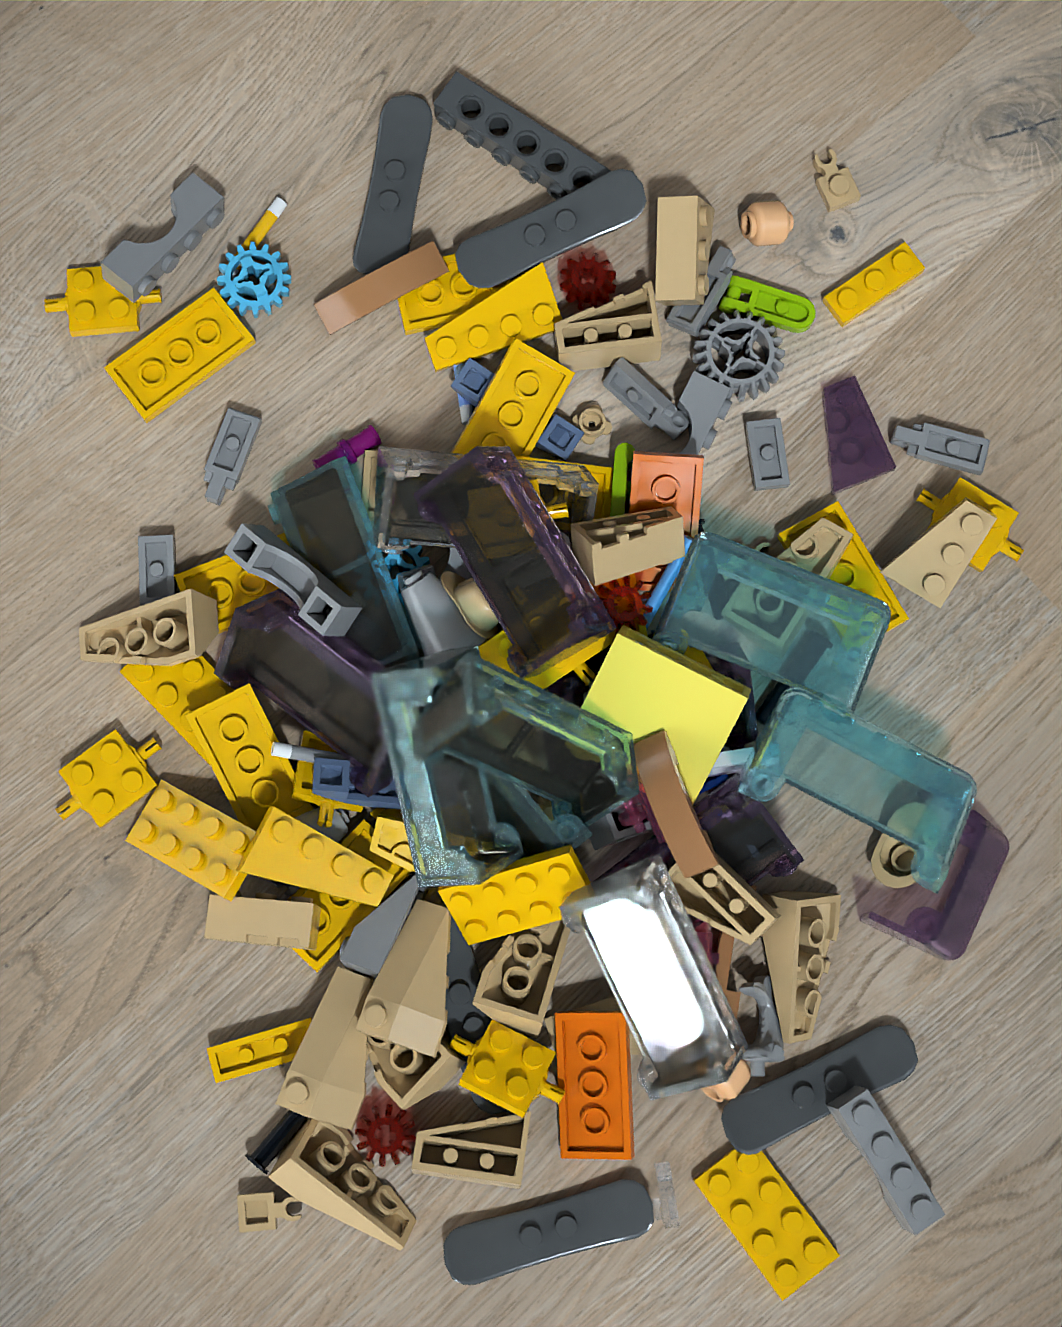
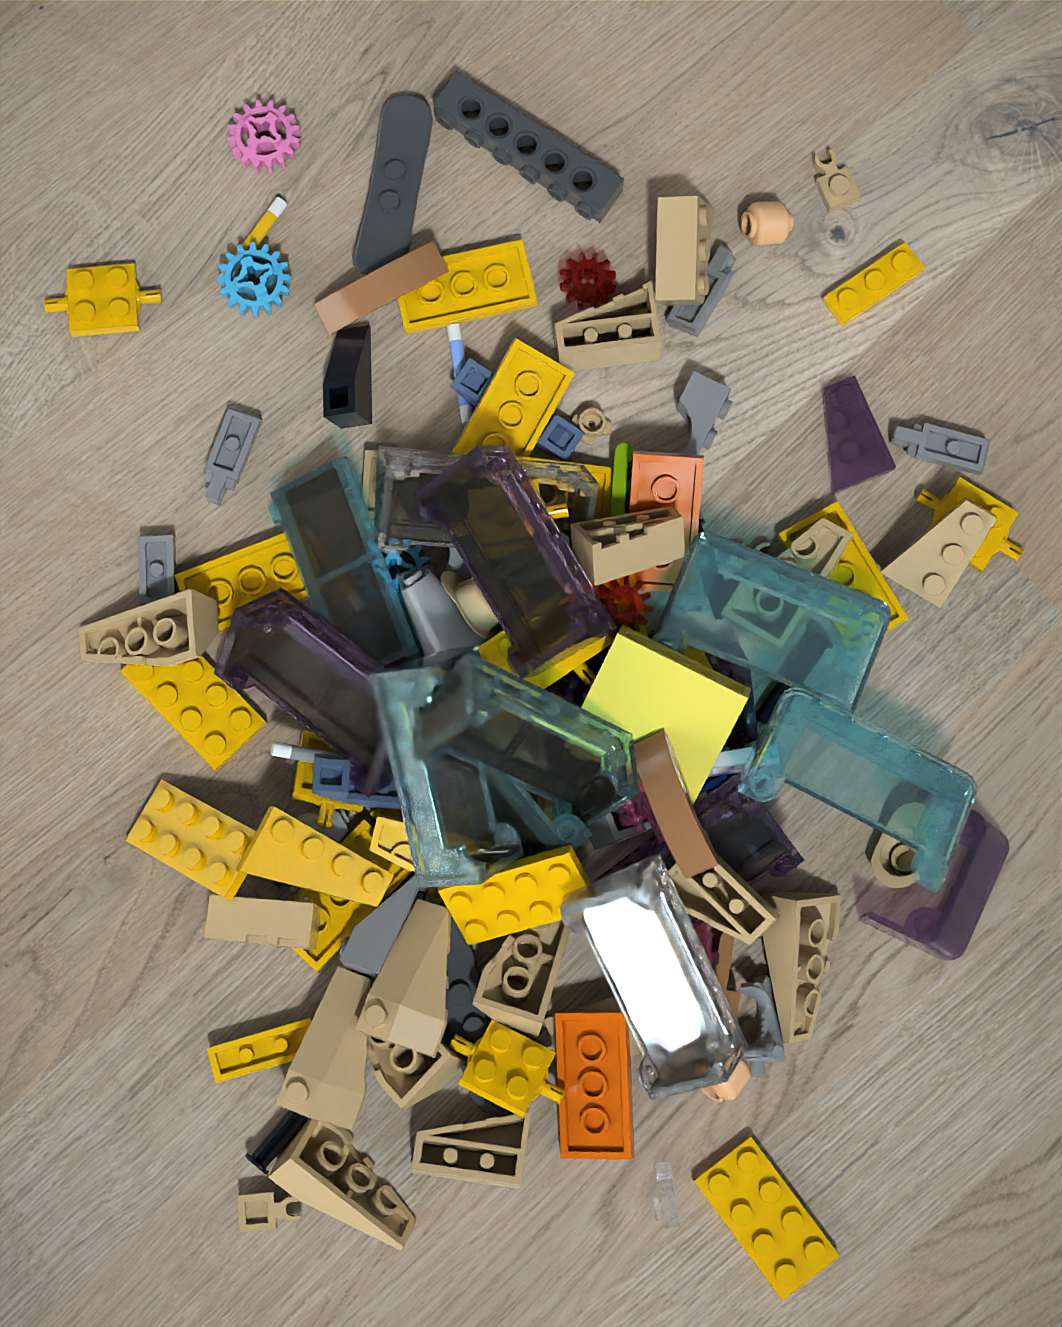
yellow plate [55,729,162,828] -> none
light grey arch [101,173,225,303] -> none
yellow plate [104,287,256,423] -> none
yellow plate [185,683,313,831] -> none
light grey arch [224,523,363,636] -> none
magenta pin [312,425,382,479] -> none
clear red gear [355,1103,416,1167] -> none
yellow wing [424,262,563,372] -> none
dark grey piece [443,1179,654,1285] -> none
dark grey piece [455,169,646,288] -> none
light grey hinge [603,357,691,440] -> none
light blue bar [642,535,696,630] -> none
light grey gear [692,310,785,403] -> none
lime plate [718,275,816,333] -> none
dark grey piece [721,1025,918,1155] -> none
light grey plate [745,418,790,491] -> none
light grey arch [826,1085,945,1235] -> none
none -> bright pink gear [227,100,301,174]
none -> black slope [323,325,372,429]

